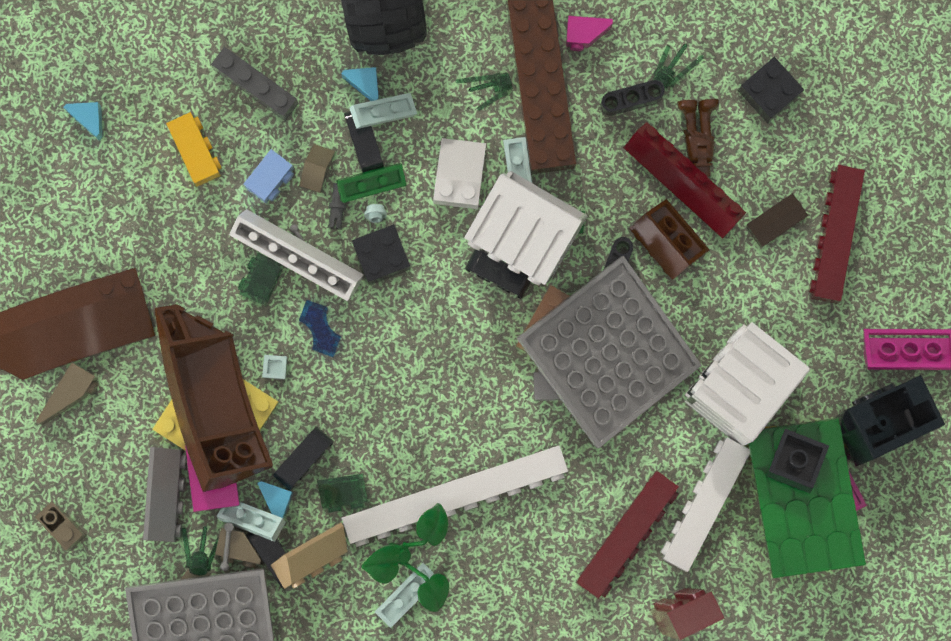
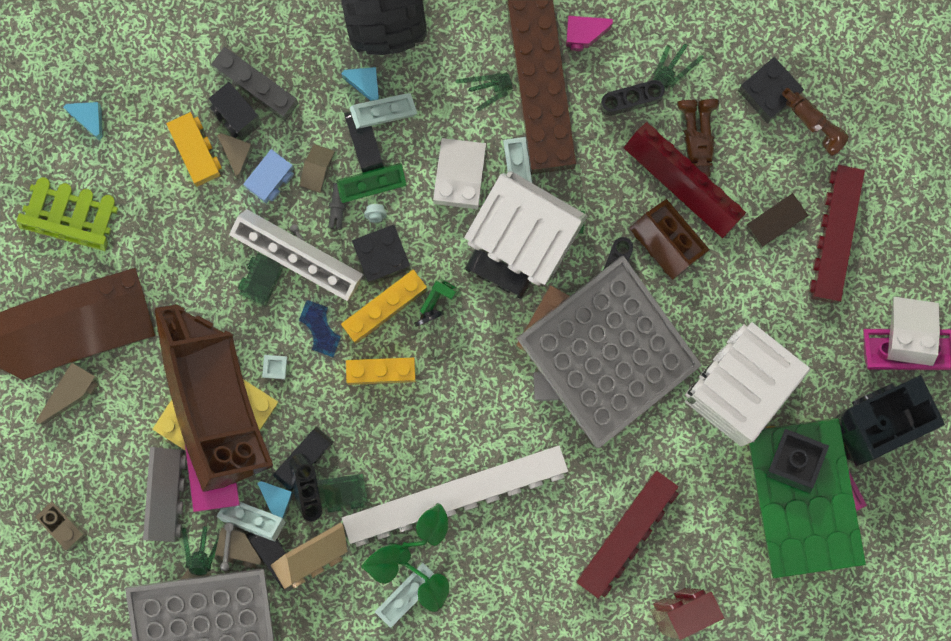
white brick [661,437,750,572] -> none
none -> lime fence [16,177,118,251]
none -> black brick [208,82,262,141]
none -> dark tan slope [217,133,253,179]
none -> black beam [289,454,322,522]
none -> yellow brick [341,269,427,345]
none -> yellow brick [346,357,416,385]
none -> green piece [414,278,461,327]
none -> reddish brown piece [782,88,849,156]
none -> white slope [887,297,940,366]

